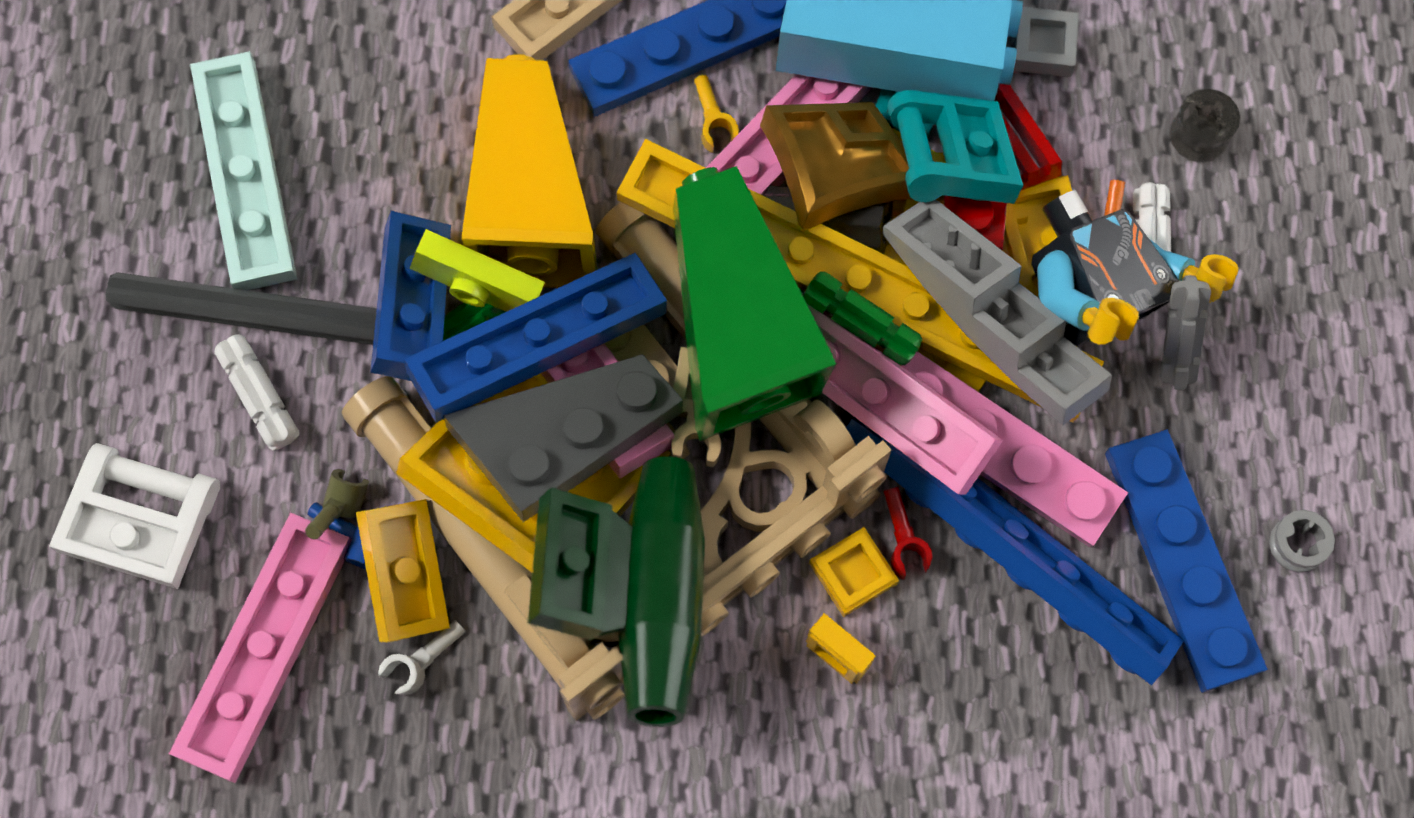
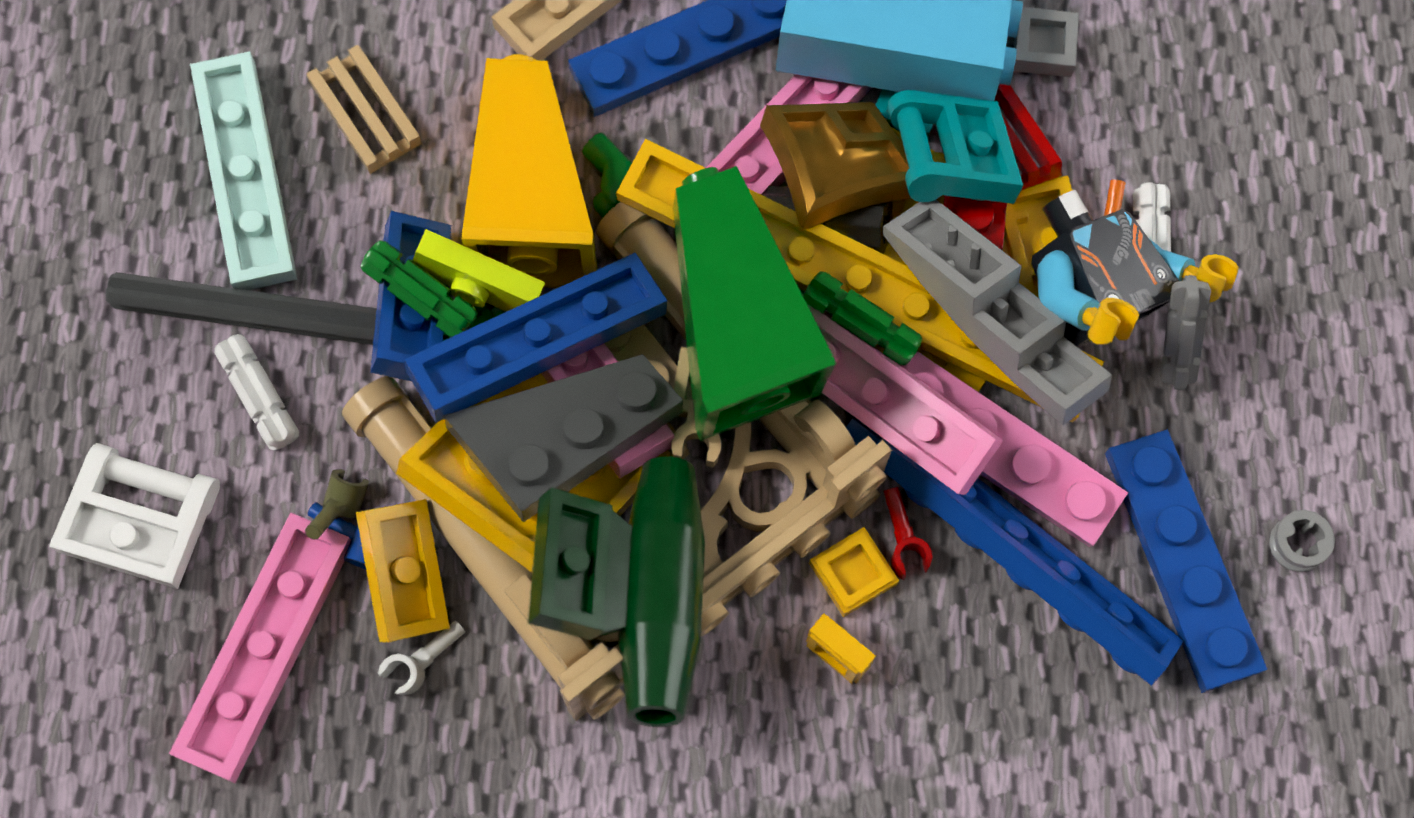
yellow hand [694,75,739,152] -> none
clear smoke wheel [1169,88,1241,163] -> none
none -> tan tile [306,45,422,174]
none -> green axle [360,240,478,338]
none -> green arm [582,132,632,217]

